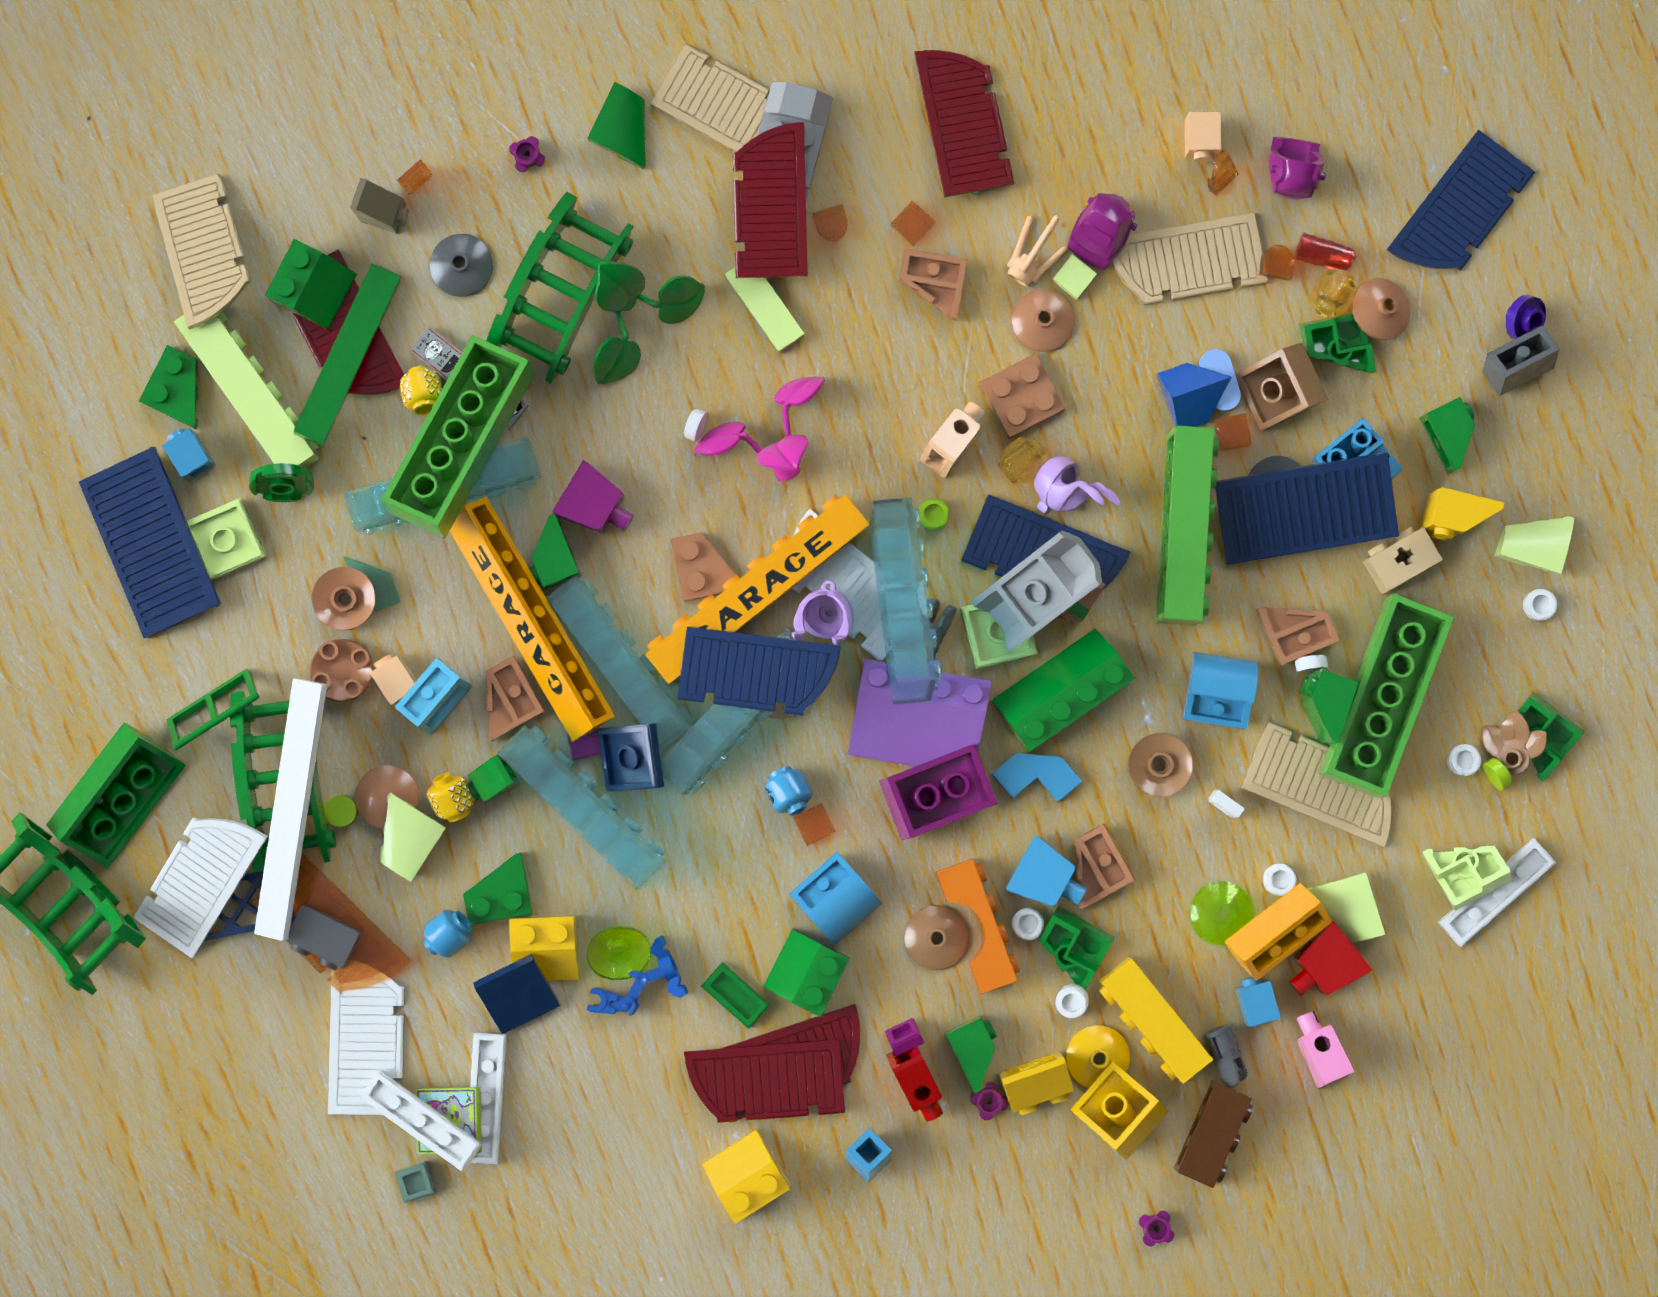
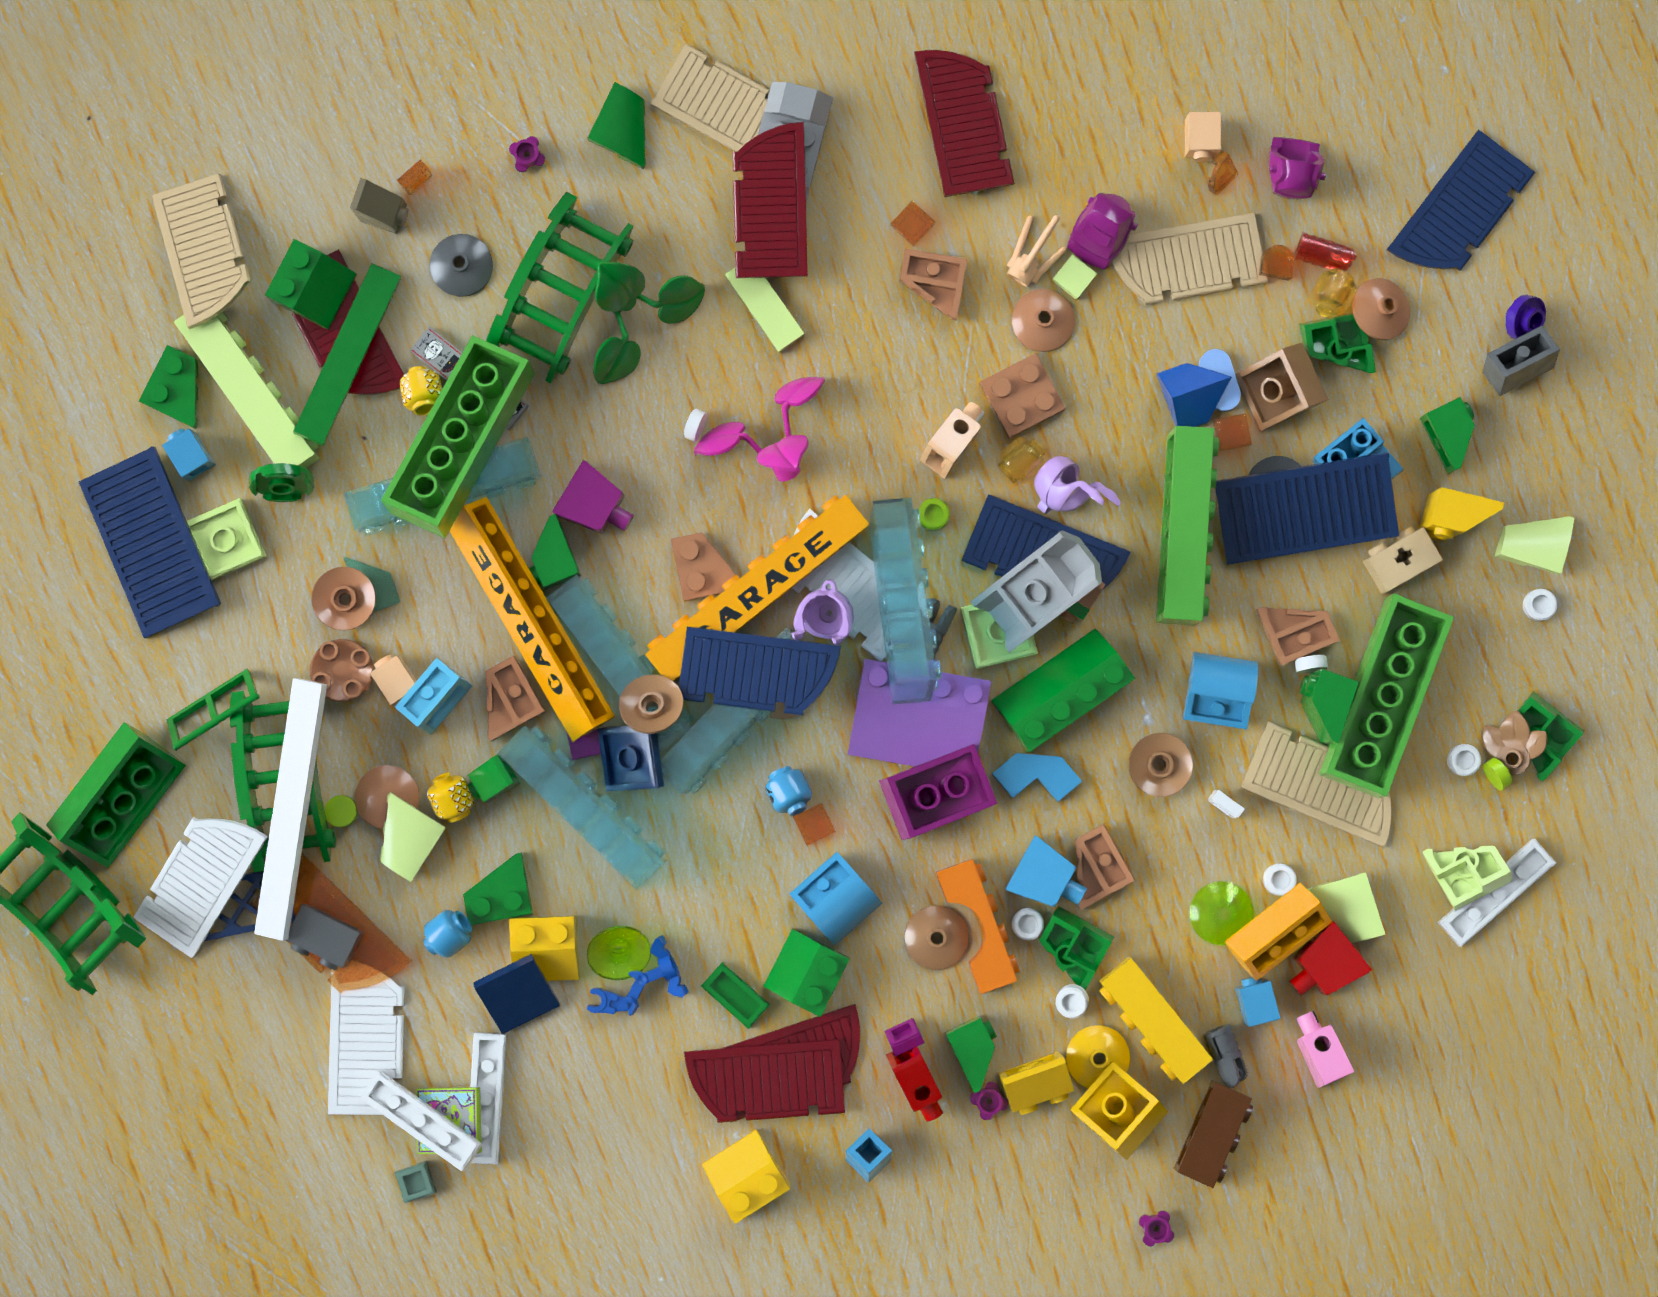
clear orange tile [812,204,848,241] -> none
none -> medium nougat dish [619,675,684,734]

